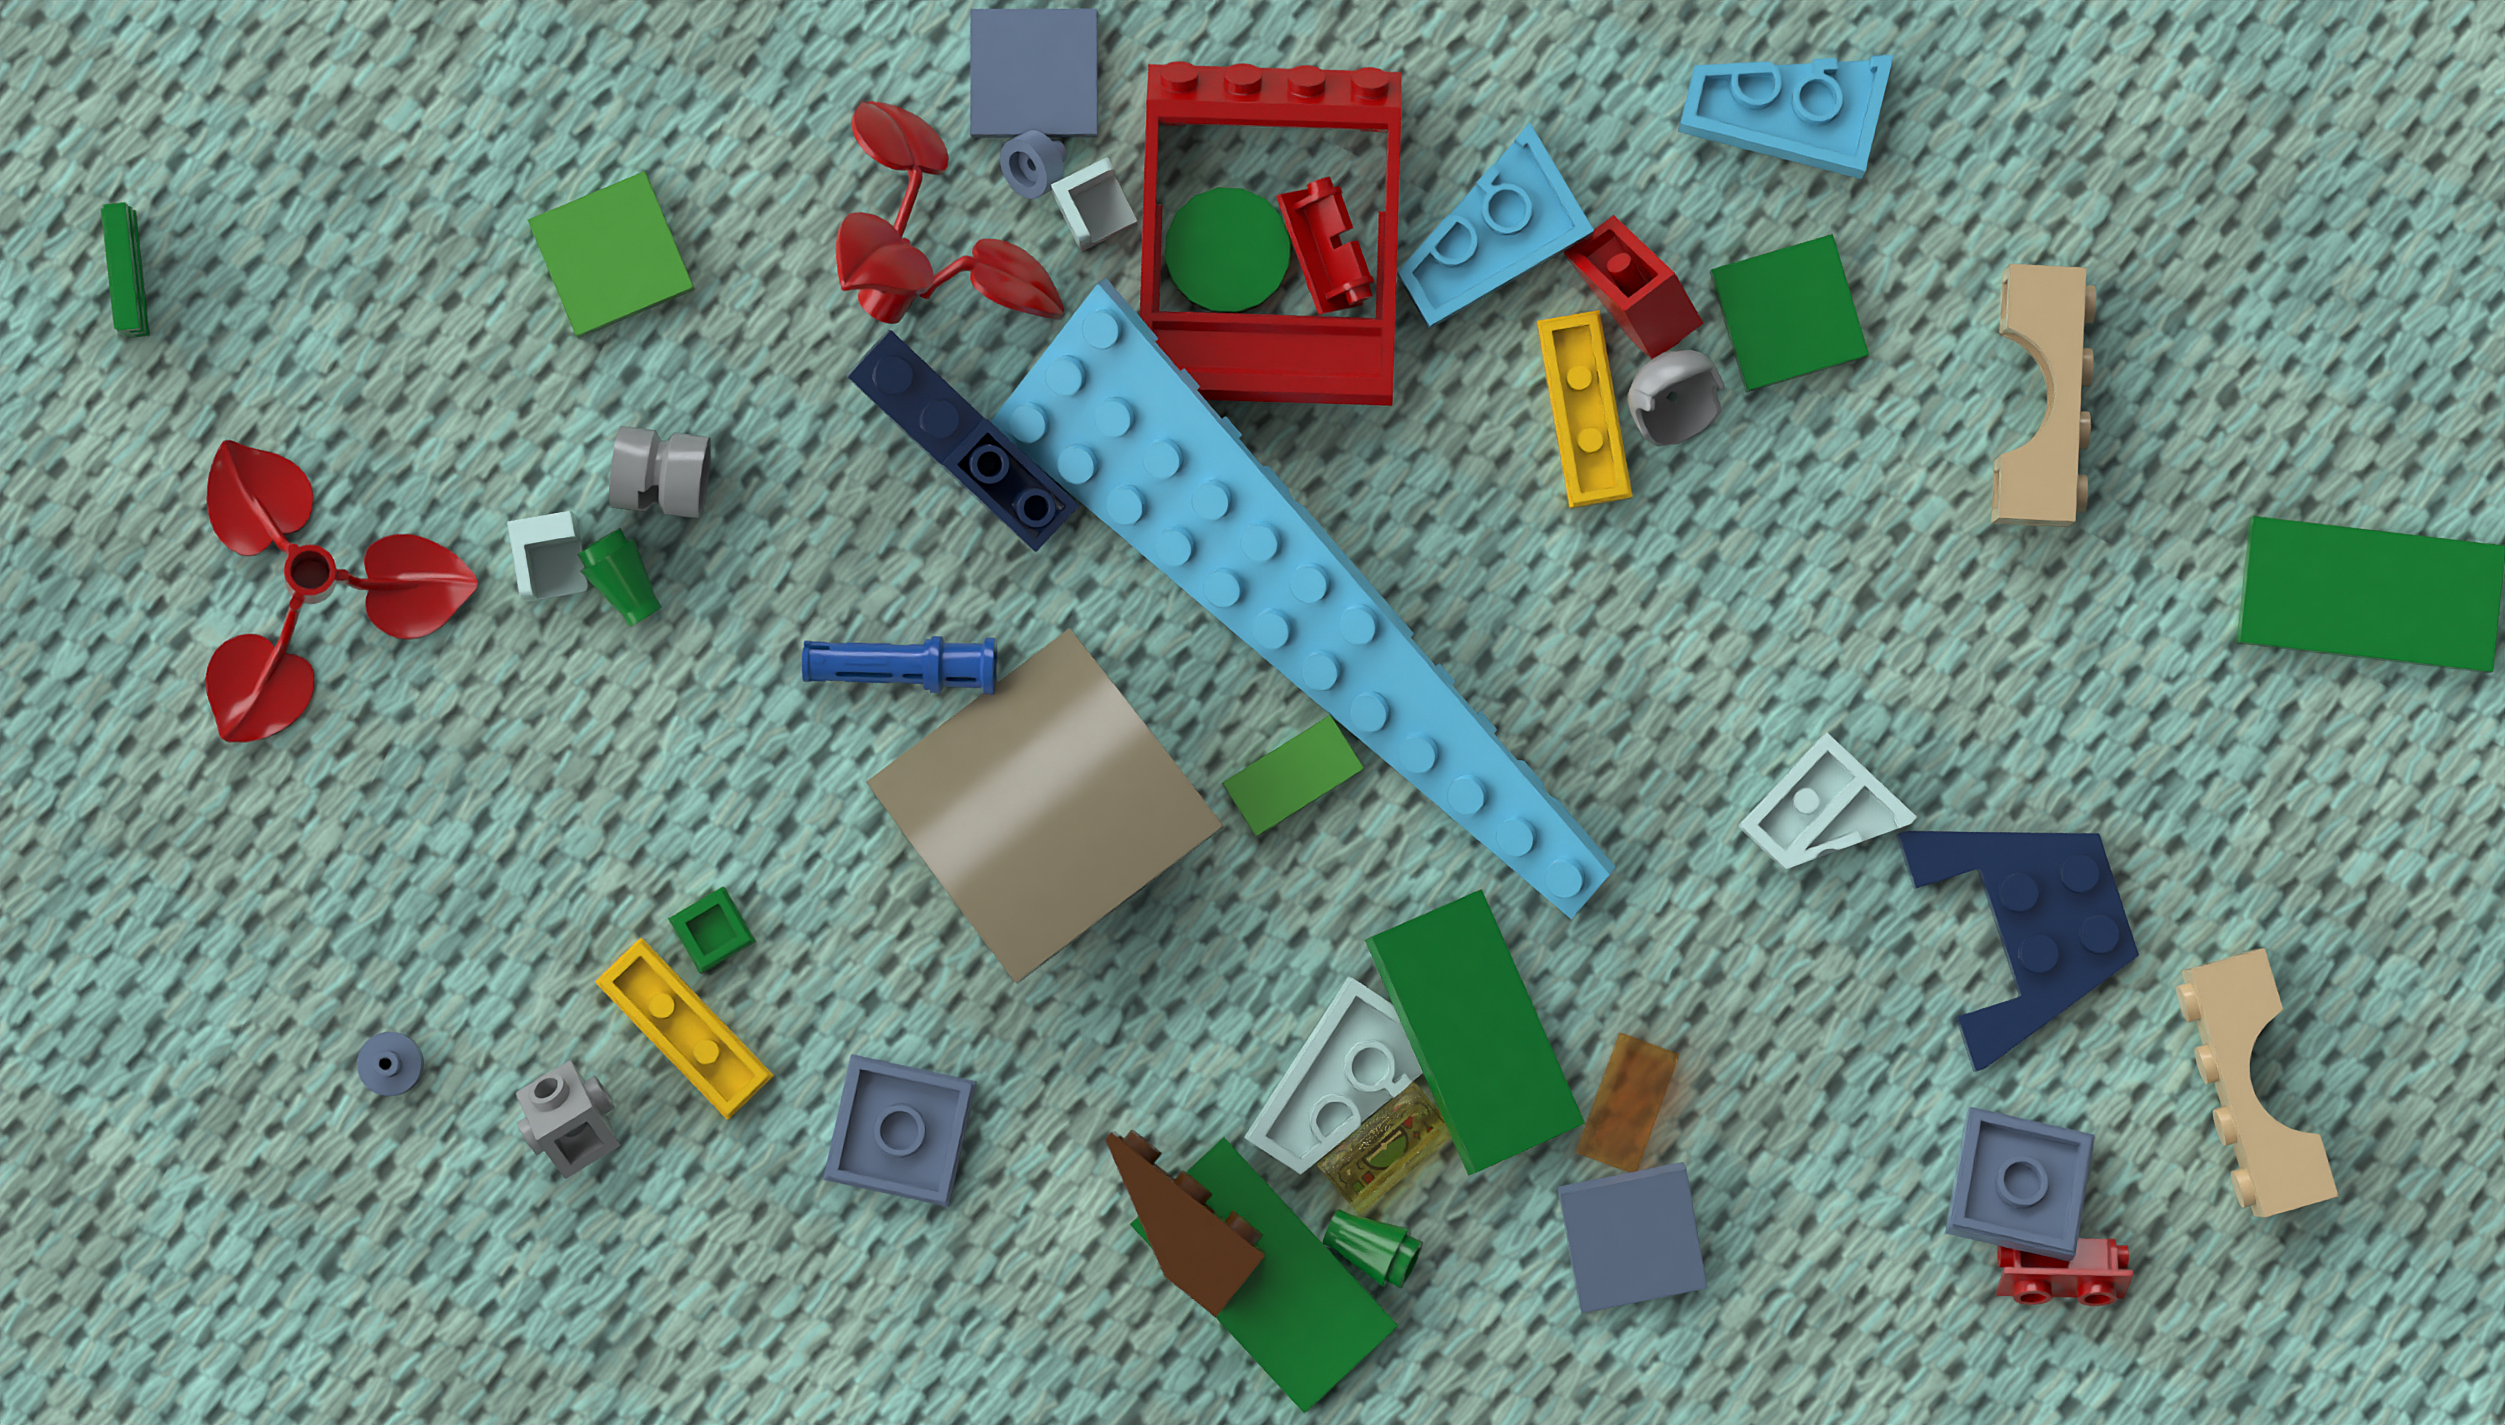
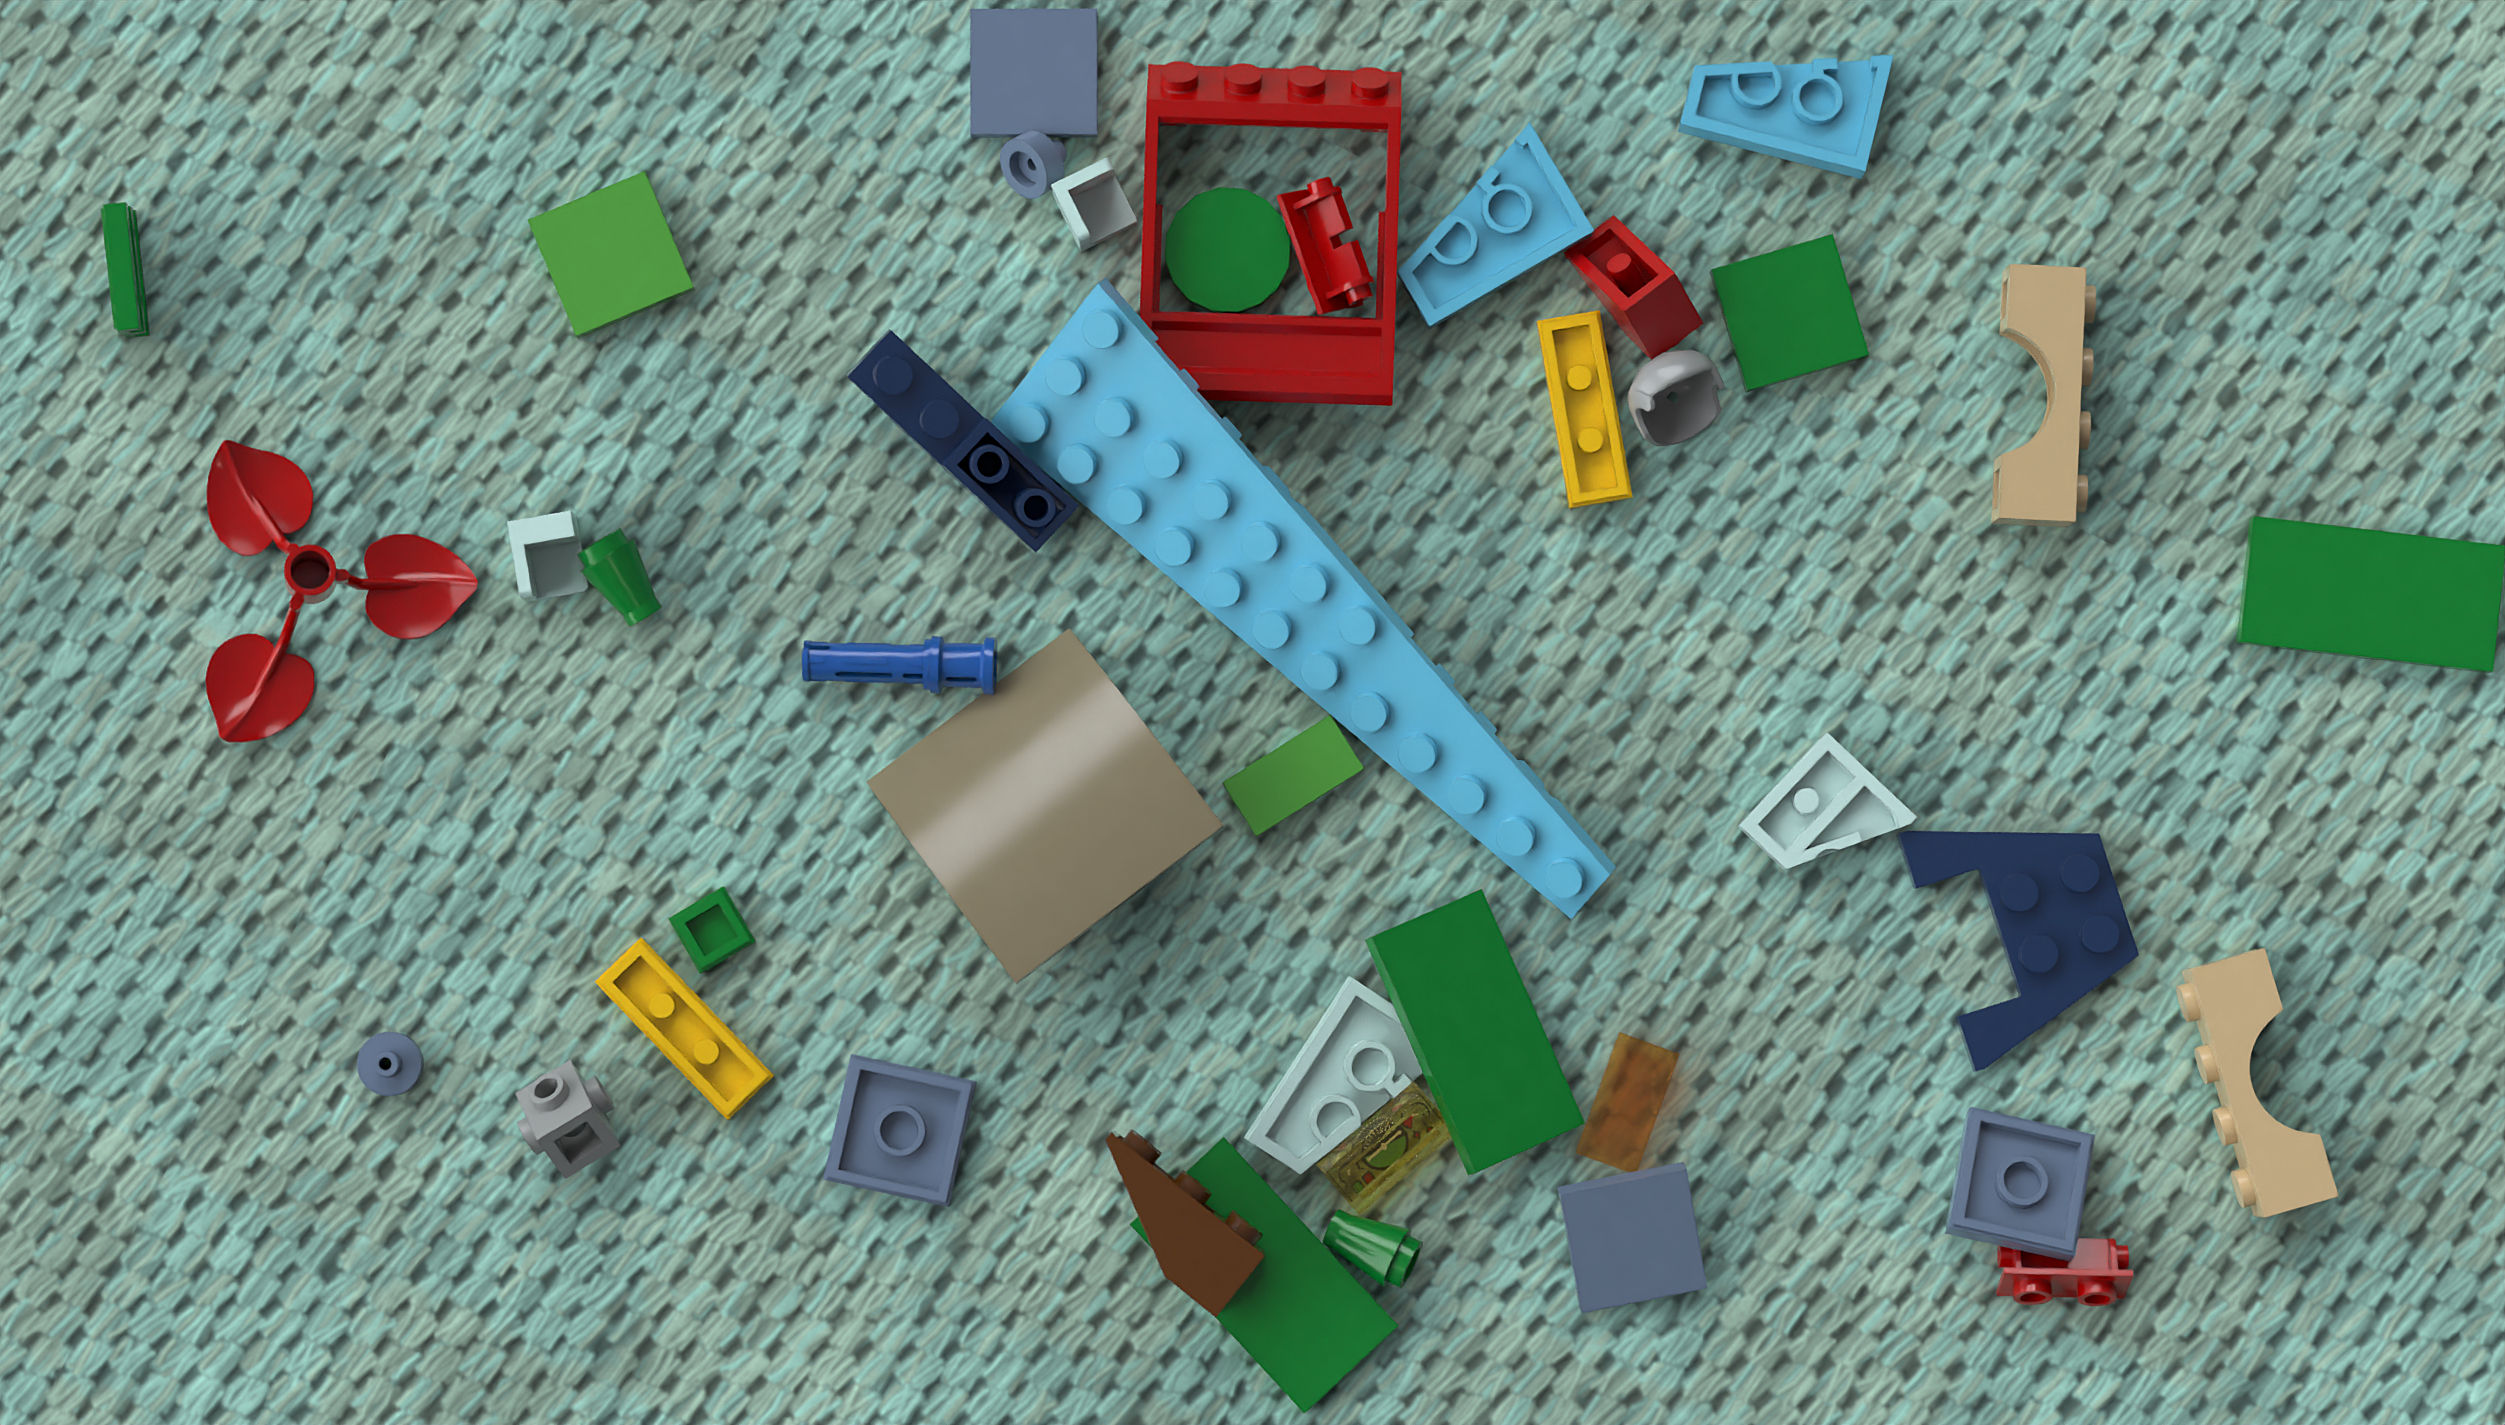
light grey wheel [609,426,711,519] -> none
red plant [836,101,1064,324] -> none

